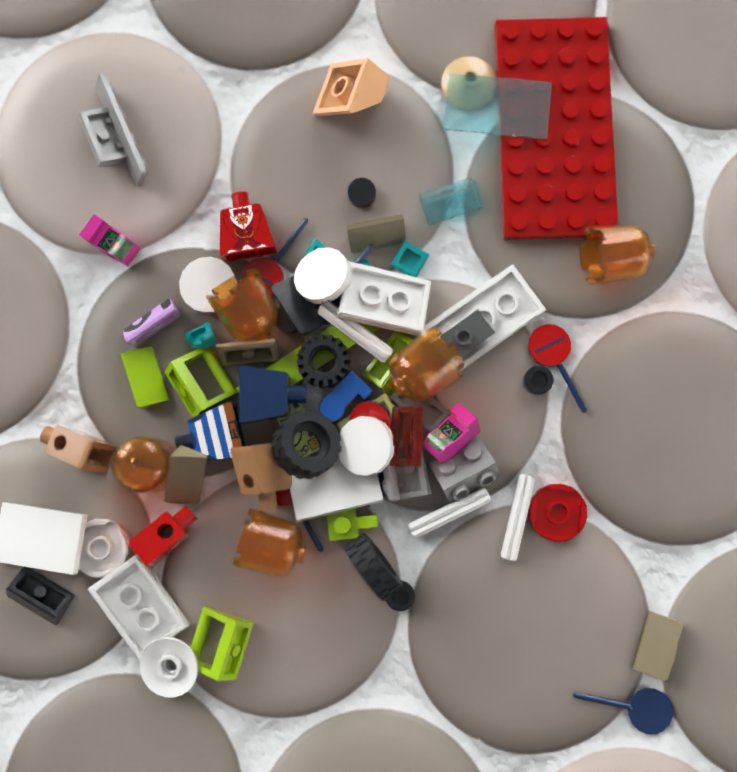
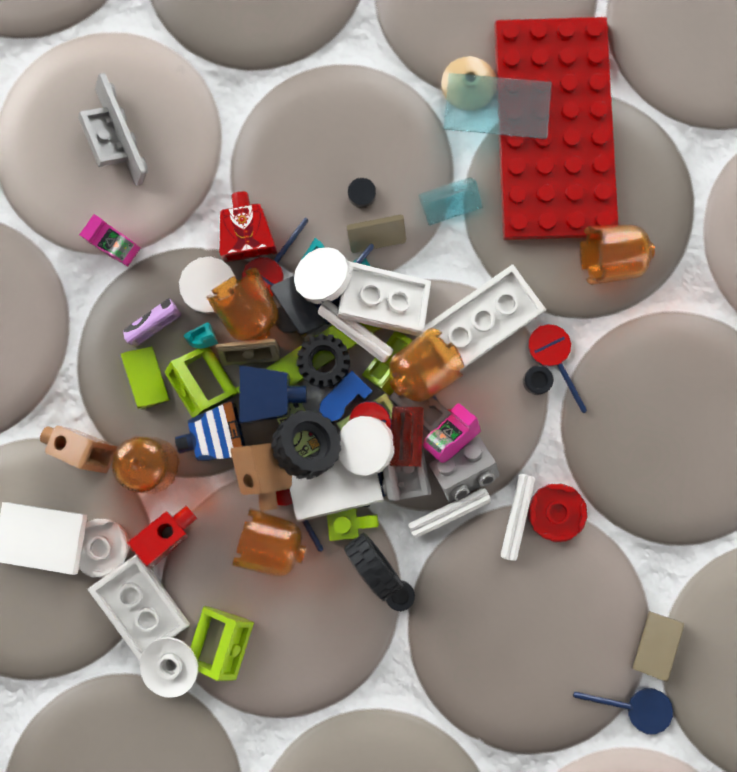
black slope [6,567,75,625] -> none
dark tan slope [164,445,208,504] -> none
light nougat slope [313,58,390,117] -> none
teal tile [390,241,429,278] -> none
dark grey plate [430,309,495,367] -> none

